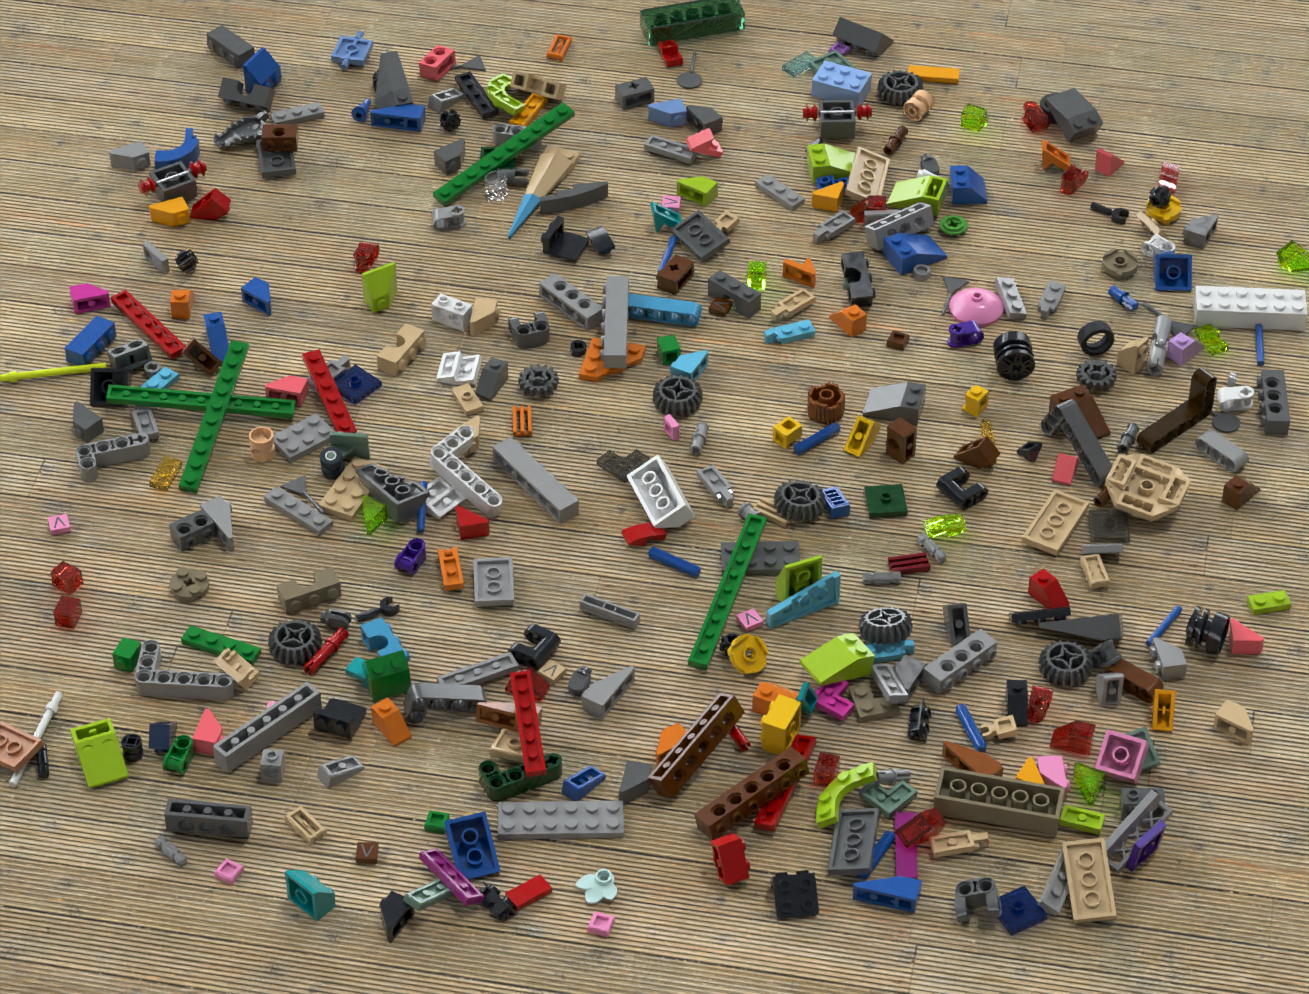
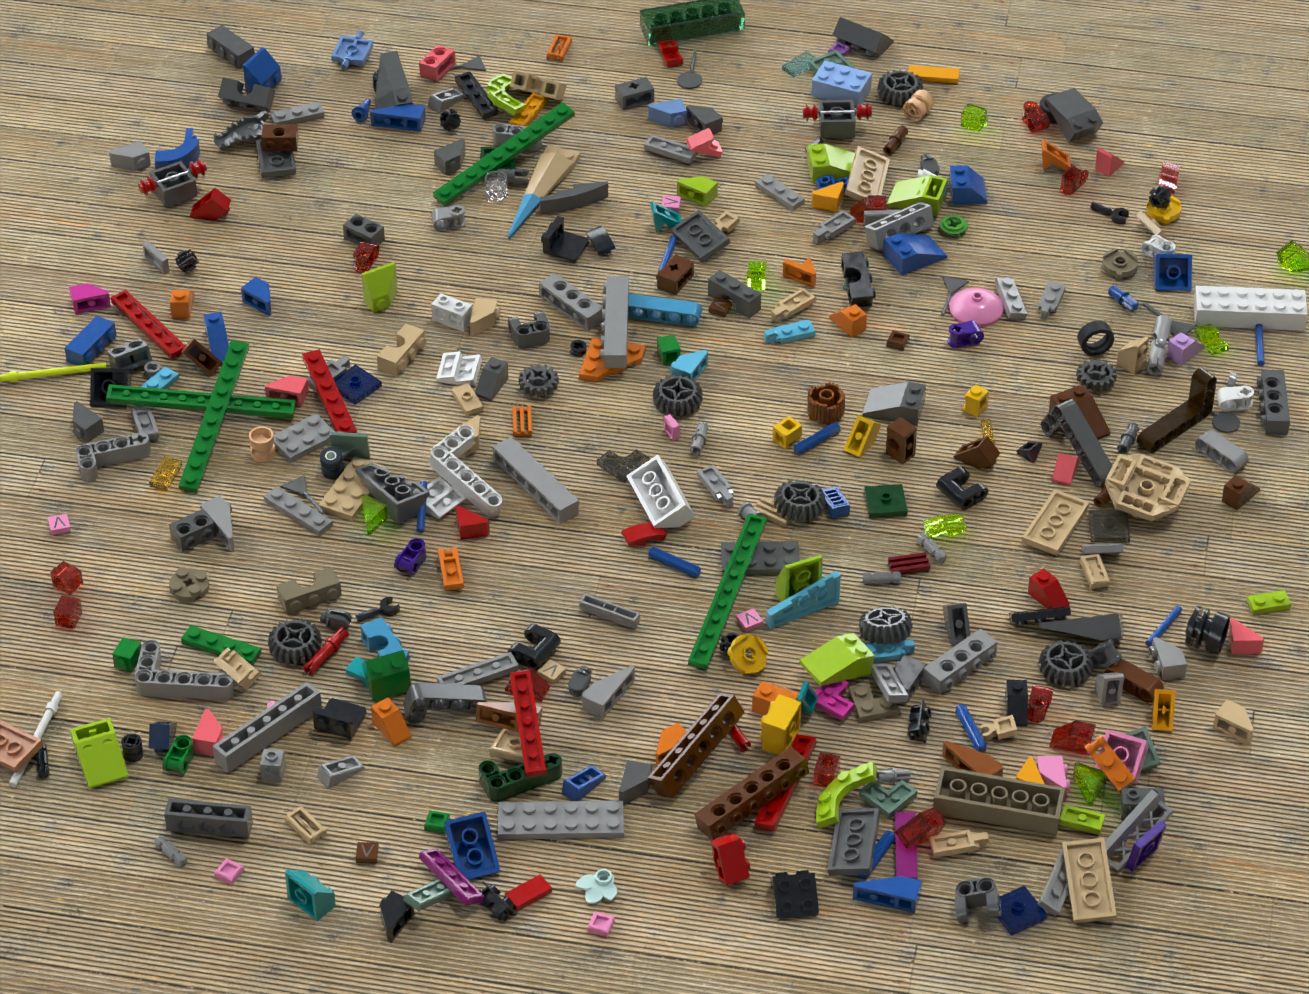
light orange slope [149,196,191,227] -> none
light grey plate [473,557,515,607] -> none
light grey tile [913,264,931,281] -> none
black wheel [993,331,1035,380] -> none
flat silver slope [1182,215,1218,249] -> none
none -> dark grey brick [343,214,385,251]
none -> orange plate [1084,734,1136,793]

